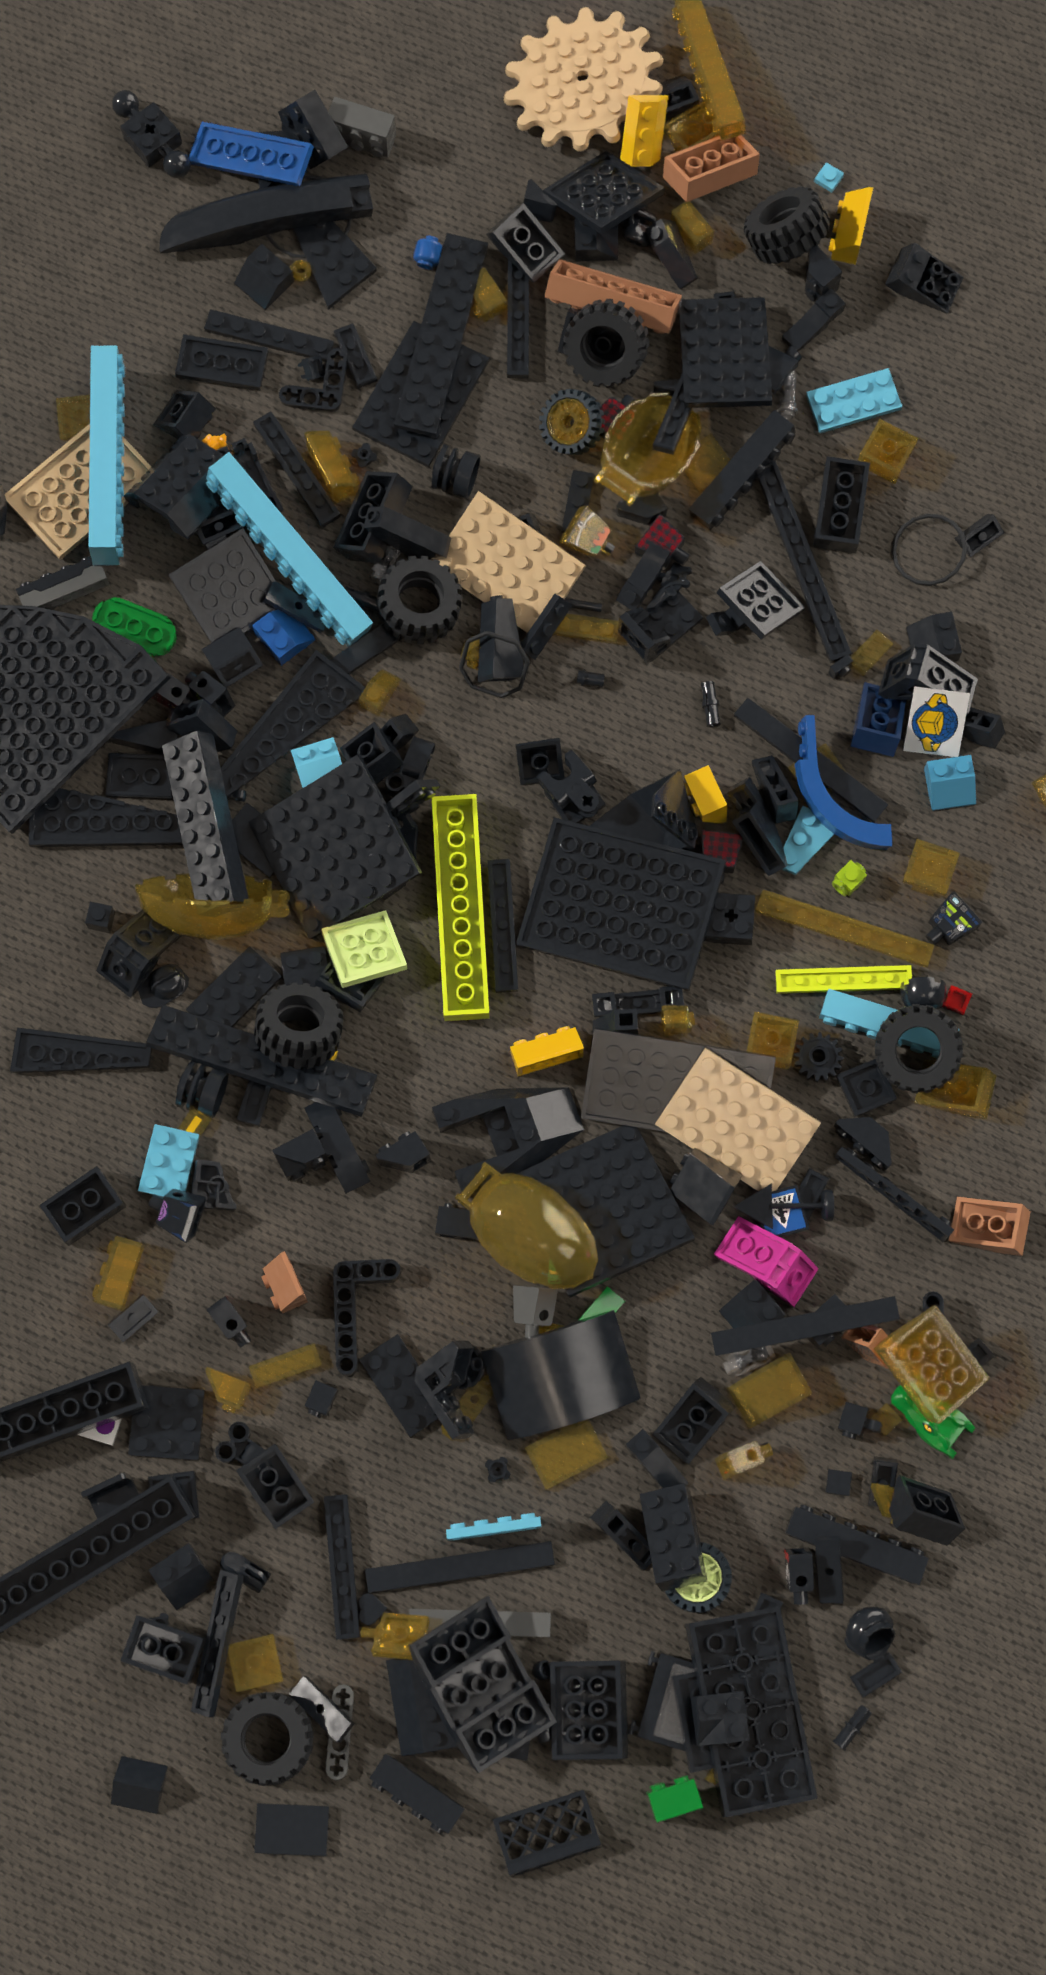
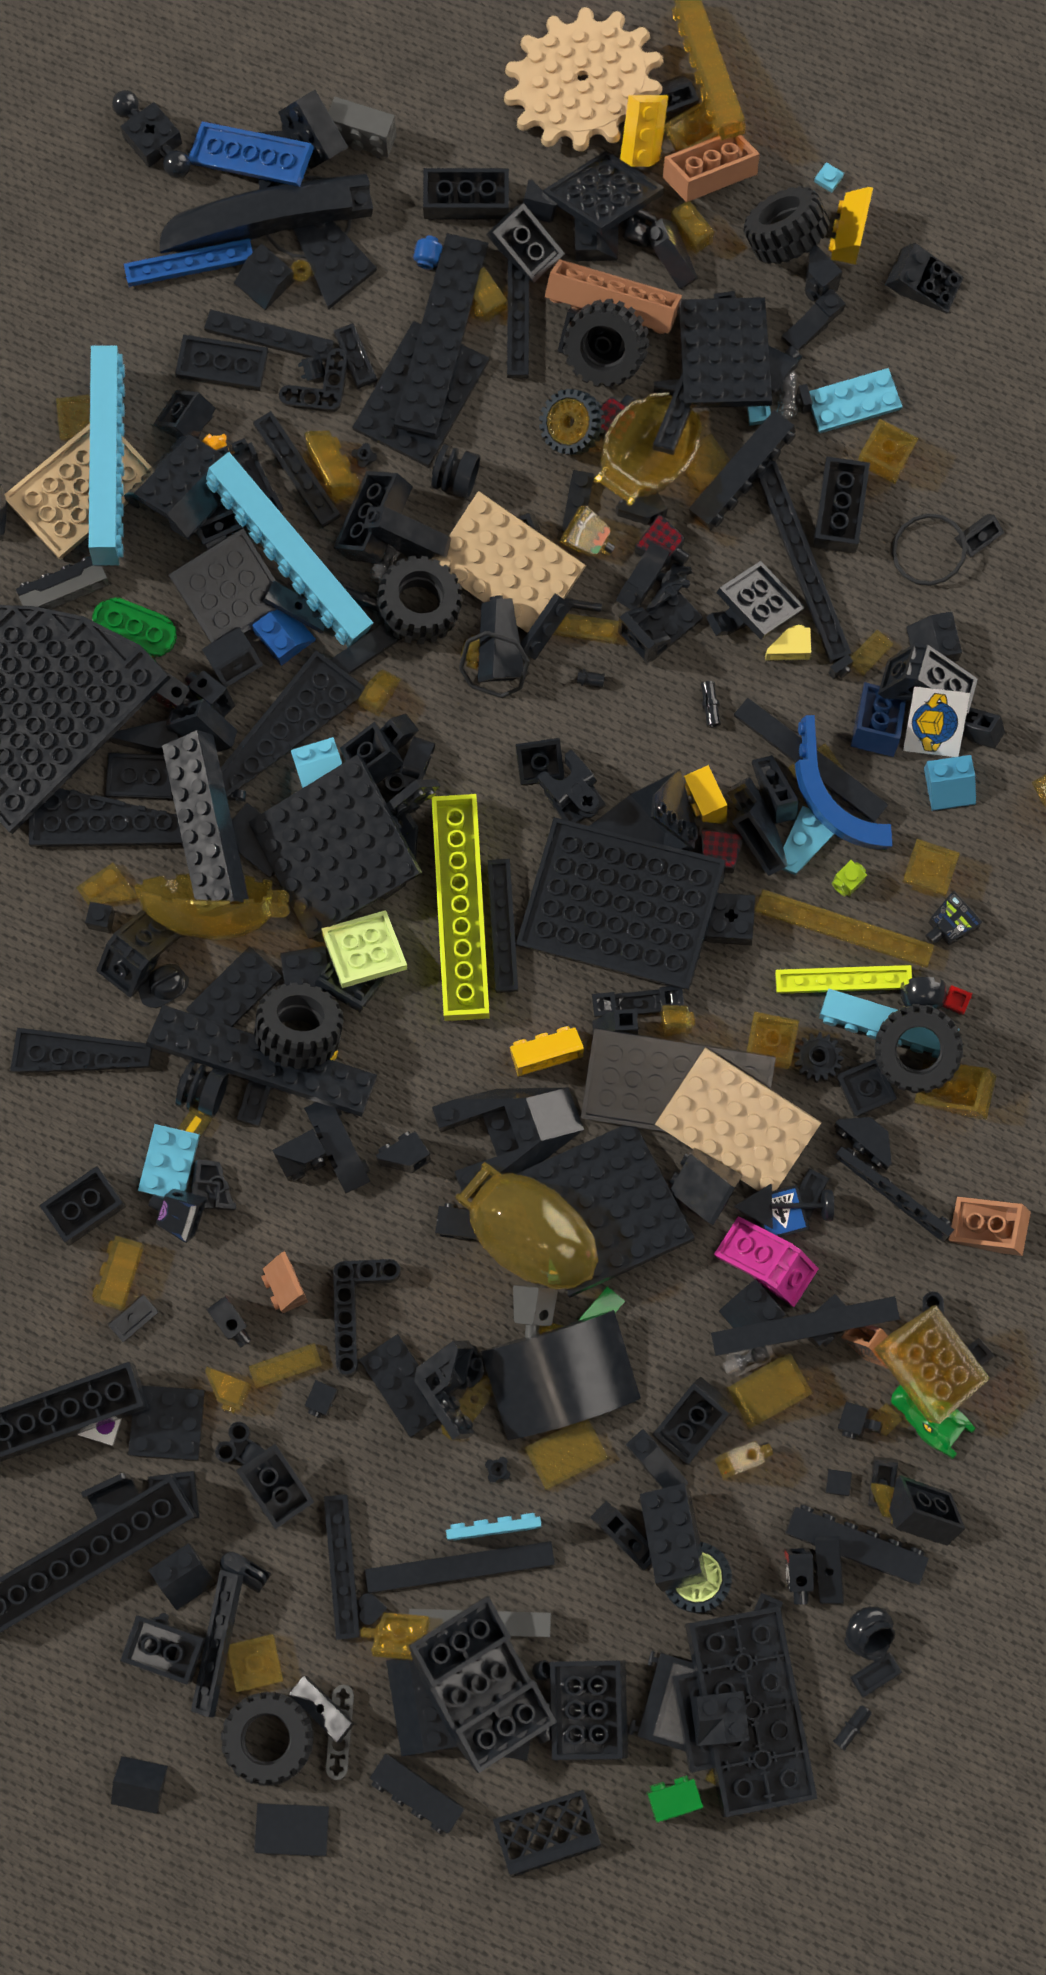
none -> clear yellow wing [76,862,138,905]
none -> blue plate [124,239,253,287]
none -> black brick [423,168,509,220]
none -> medium azure plate [747,406,771,426]
none -> light yellow slope [765,625,811,661]
none -> black plate [794,384,813,414]

